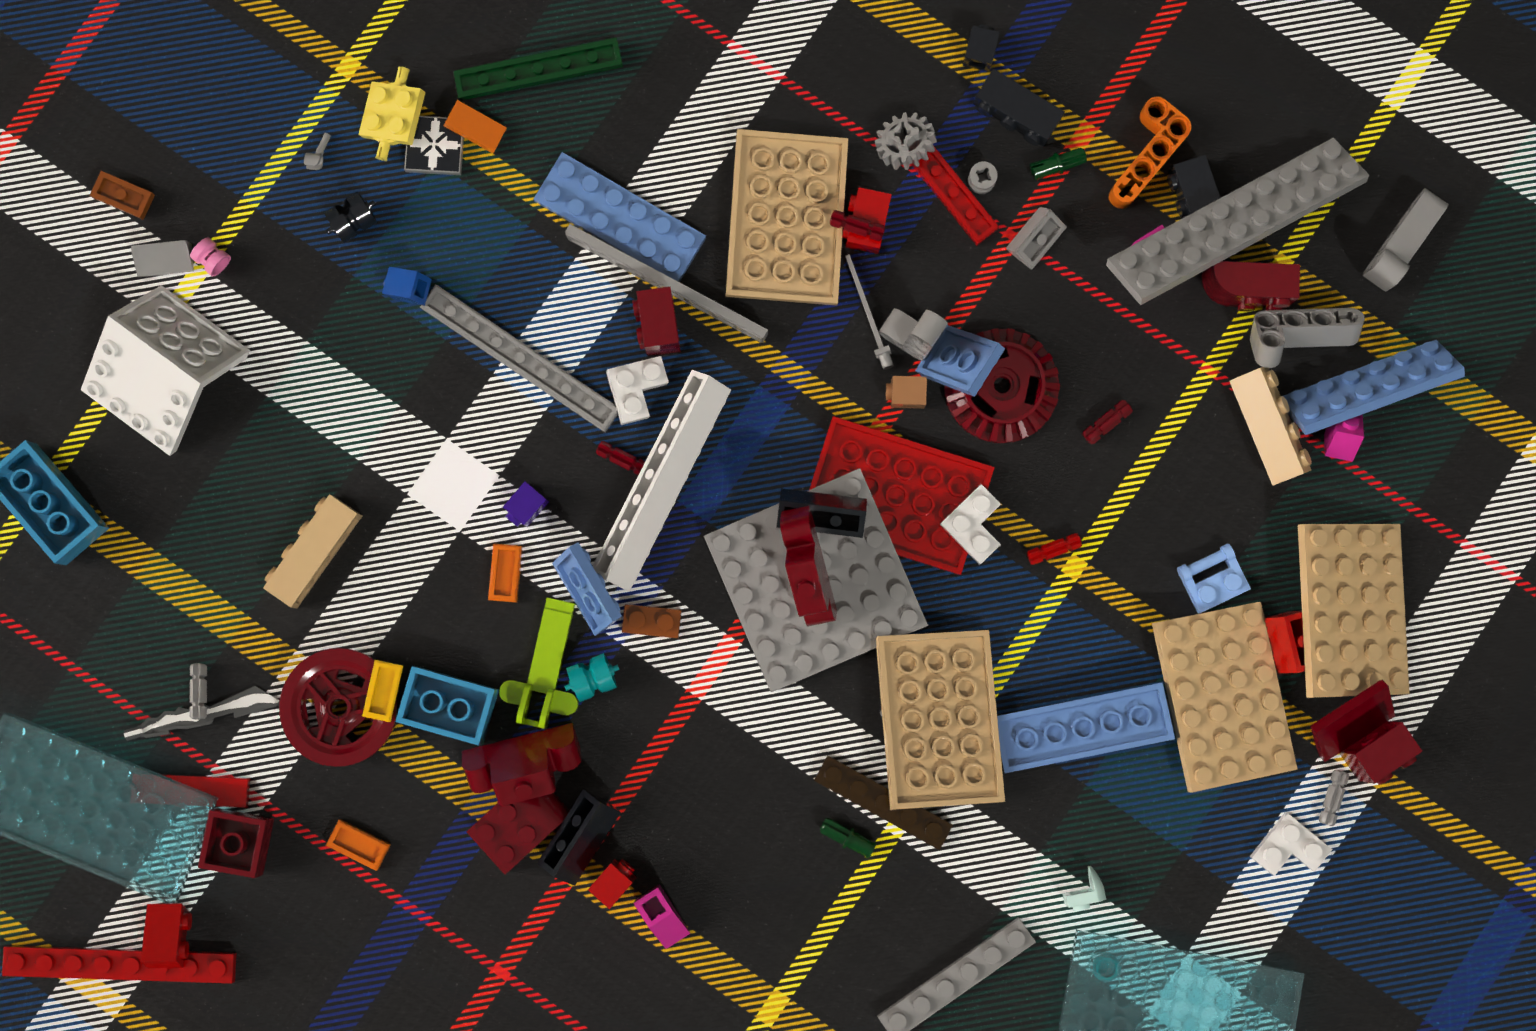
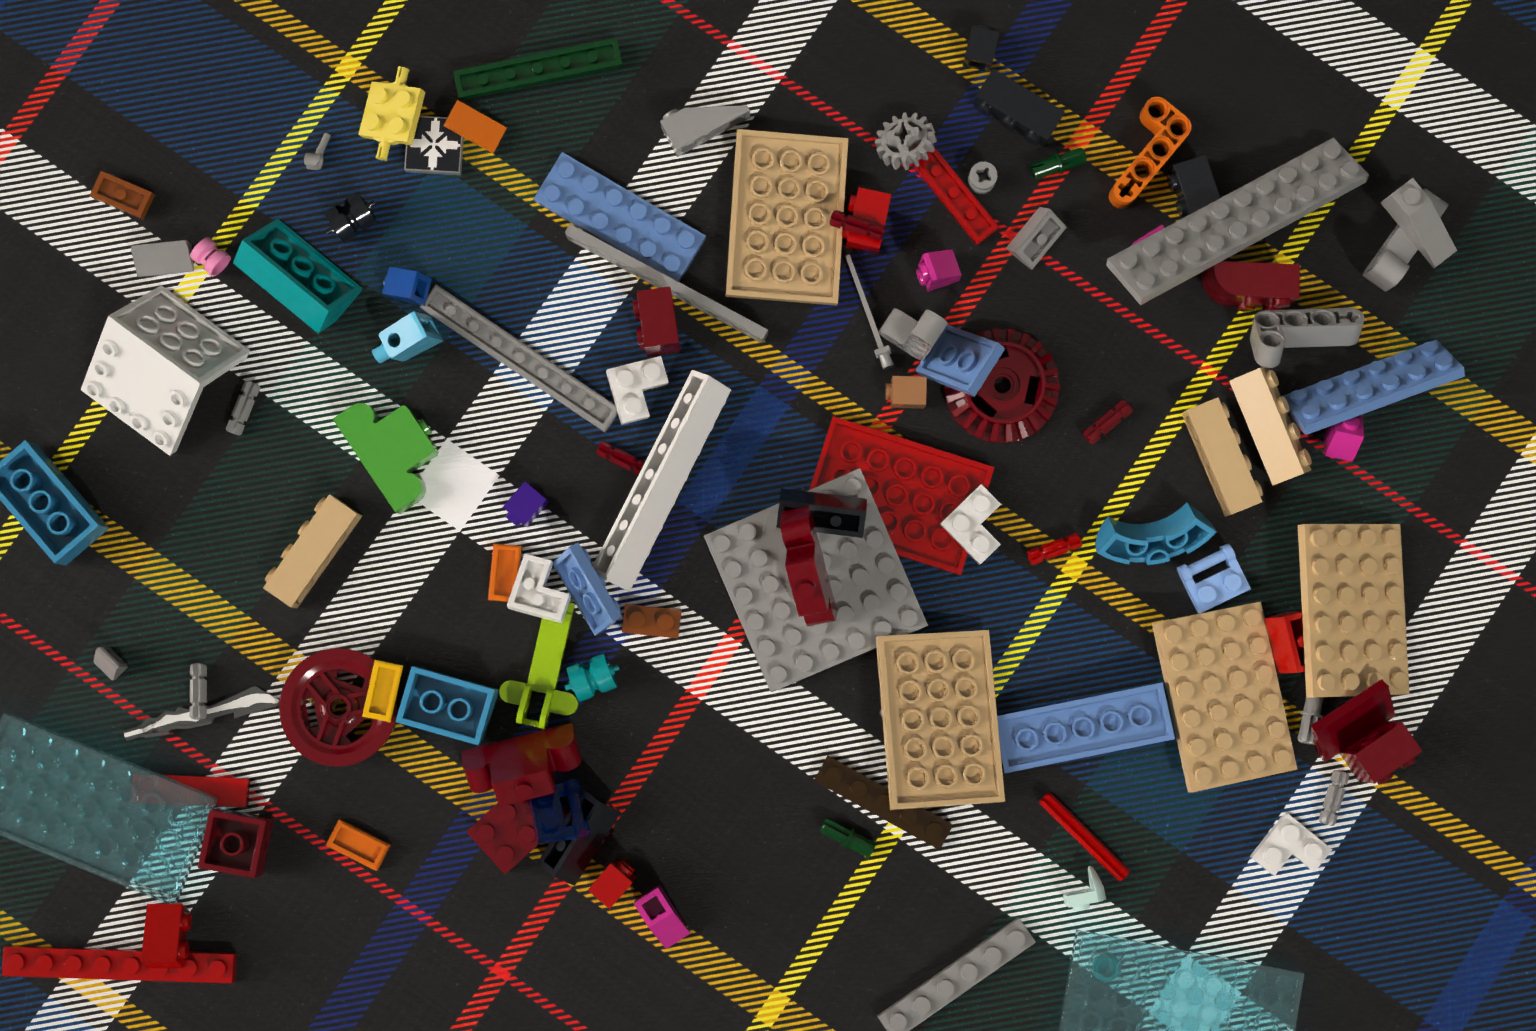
none -> light grey slope [94,647,128,681]
none -> light grey axle [226,381,260,436]
none -> teal slope [233,219,363,334]
none -> bright green brick [333,403,439,514]
none -> medium azure torso [372,311,443,364]
none -> white plate [507,554,571,623]
none -> clear blue plate [529,779,590,844]
none -> light grey slope [660,105,750,157]
none -> dark pink slope [916,249,962,292]
none -> red axle [1039,793,1130,881]
none -> dark azure brick [1095,502,1217,565]
none -> tan brick [1181,397,1263,517]
none -> light grey axle [1298,697,1324,744]
none -> light grey slope [1381,178,1457,269]

